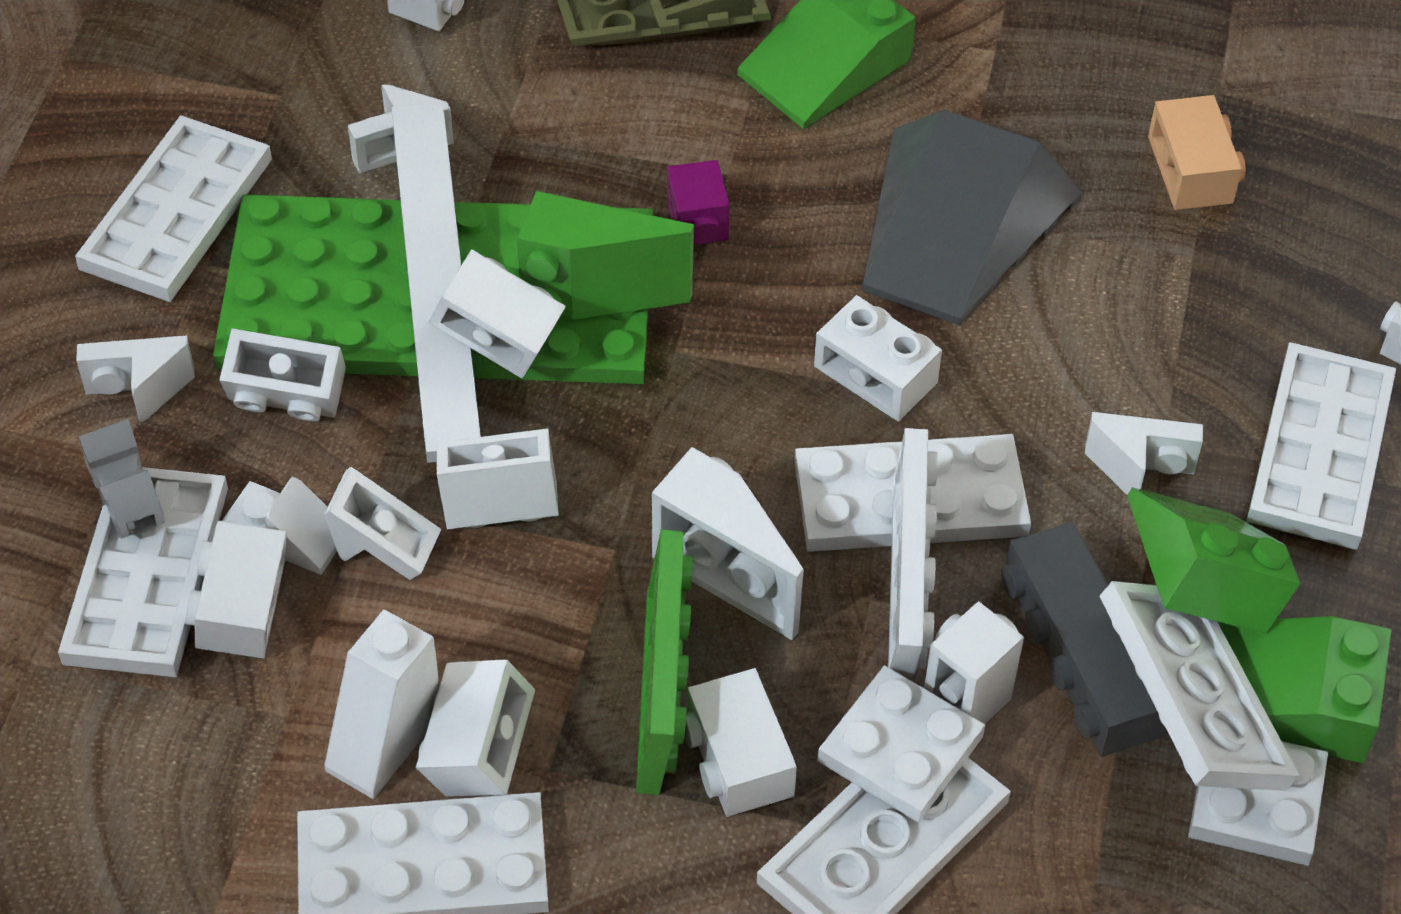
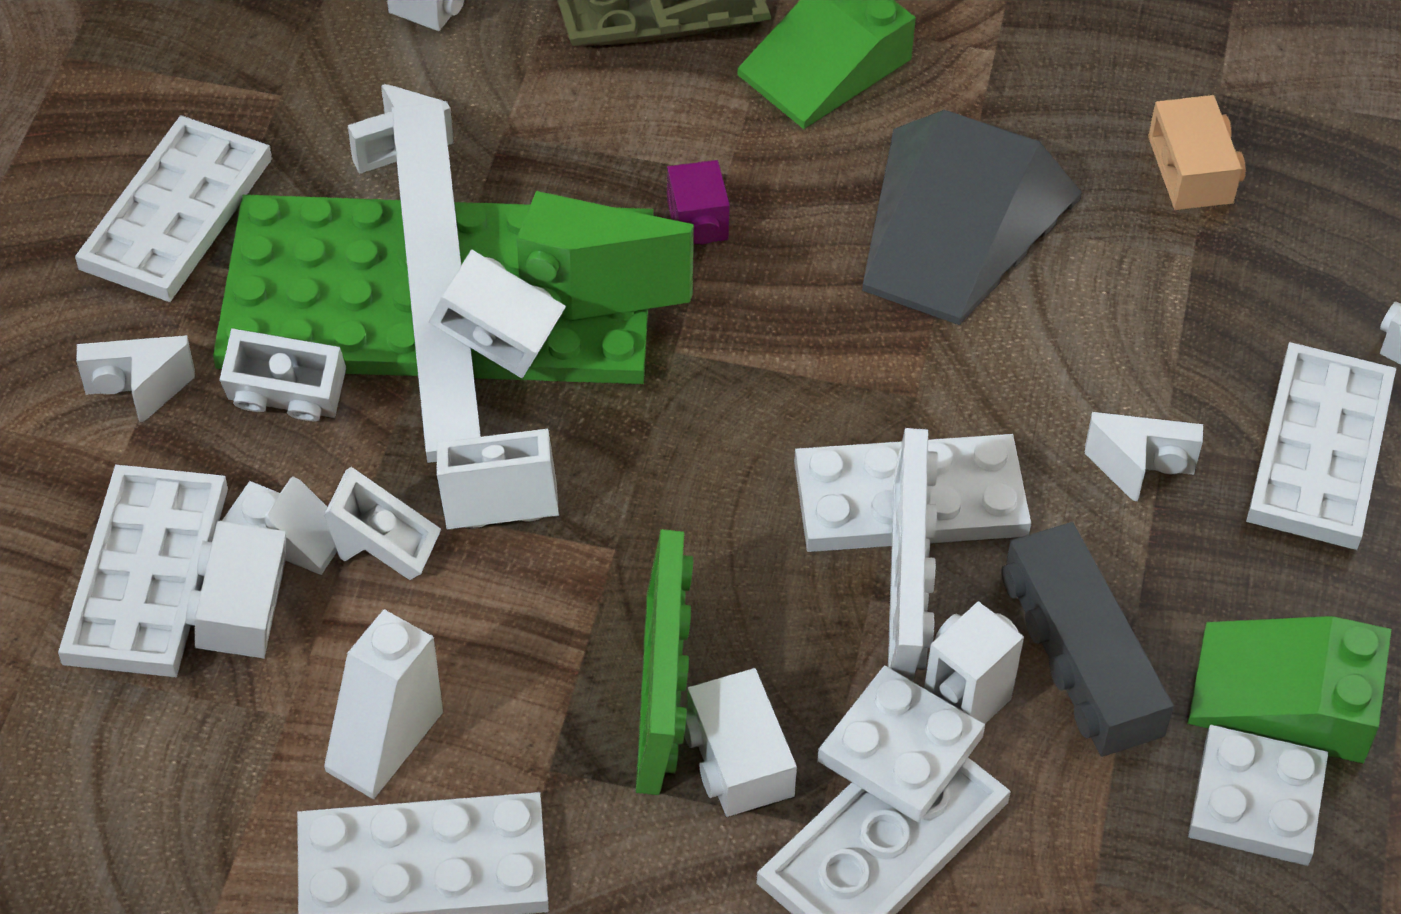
light grey leg [79,419,165,539] -> none
white brick [416,660,535,797] -> none
white slope [652,447,803,640] -> none
white brick [814,295,942,422] -> none
white plate [1100,581,1300,791] -> none
bright green slope [1127,487,1301,634] -> none

